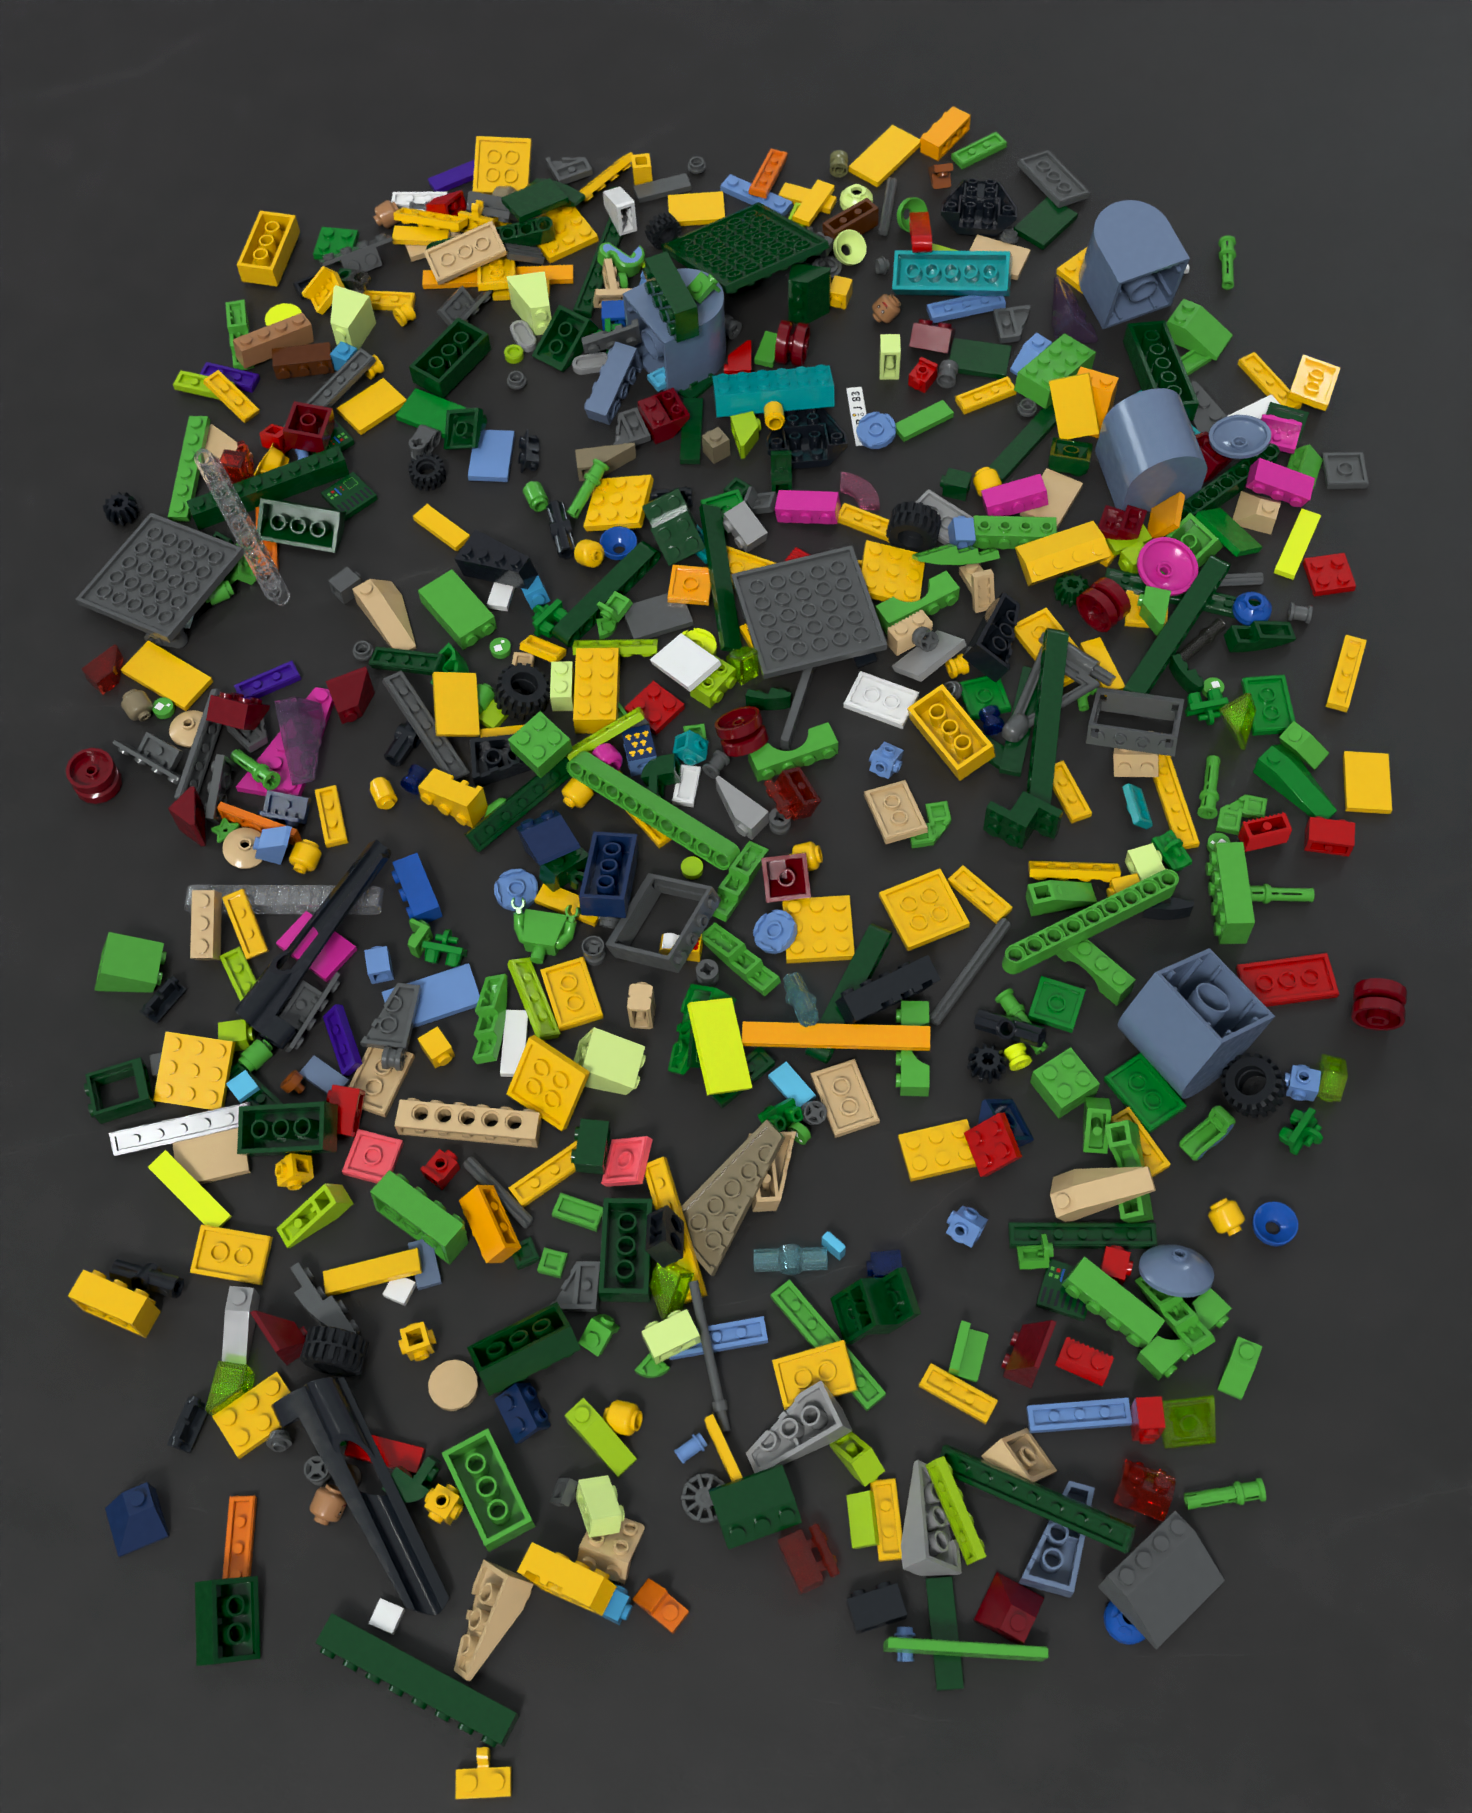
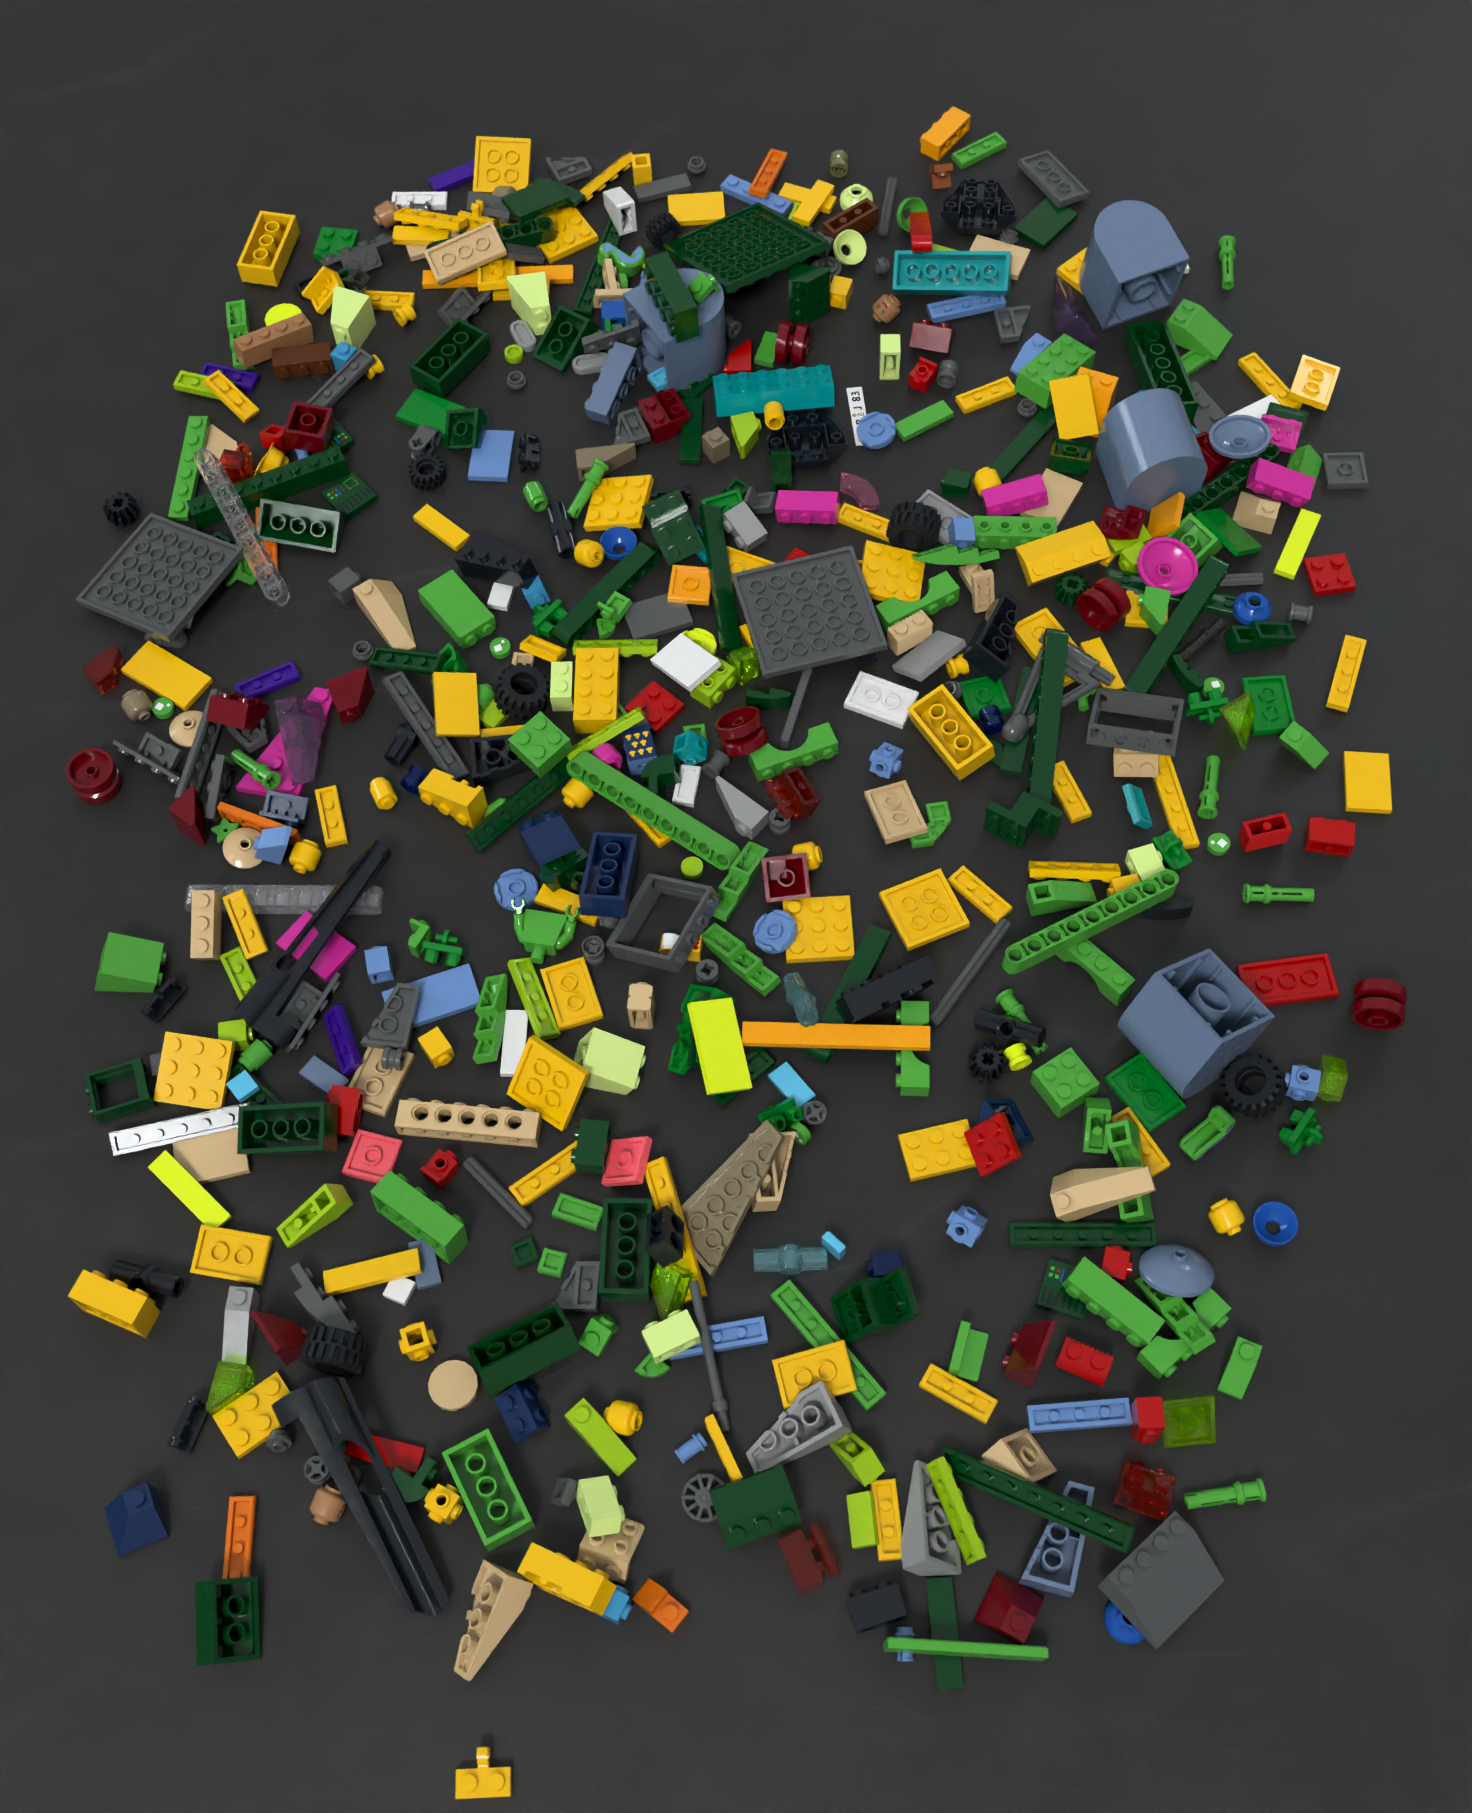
bright green brick [205,579,234,606] -> none
yellow brick [275,1153,314,1190] -> none
dark orange tile [280,1070,305,1094] -> none
dark green brick [315,1613,520,1748] -> none
yellow tile [337,378,406,435] -> none
white tile [368,1598,405,1635] -> none
blue brick [391,853,443,923] -> none
red slope [426,190,467,216] -> none
light orange brick [459,1185,521,1263] -> none
tan tile [811,1059,880,1138] -> none
yellow tile [848,125,921,187] -> none
dark grey wheel [912,626,939,652] -> none
dark green tile [949,338,1012,379] -> none
bright green bracket [1017,1234,1054,1270] -> none
green plate [1028,976,1086,1033] -> none
bright green brick [1205,842,1255,944] -> none
bright green tile [1216,794,1268,835] -> none
green wedge [1253,744,1337,819] -> none

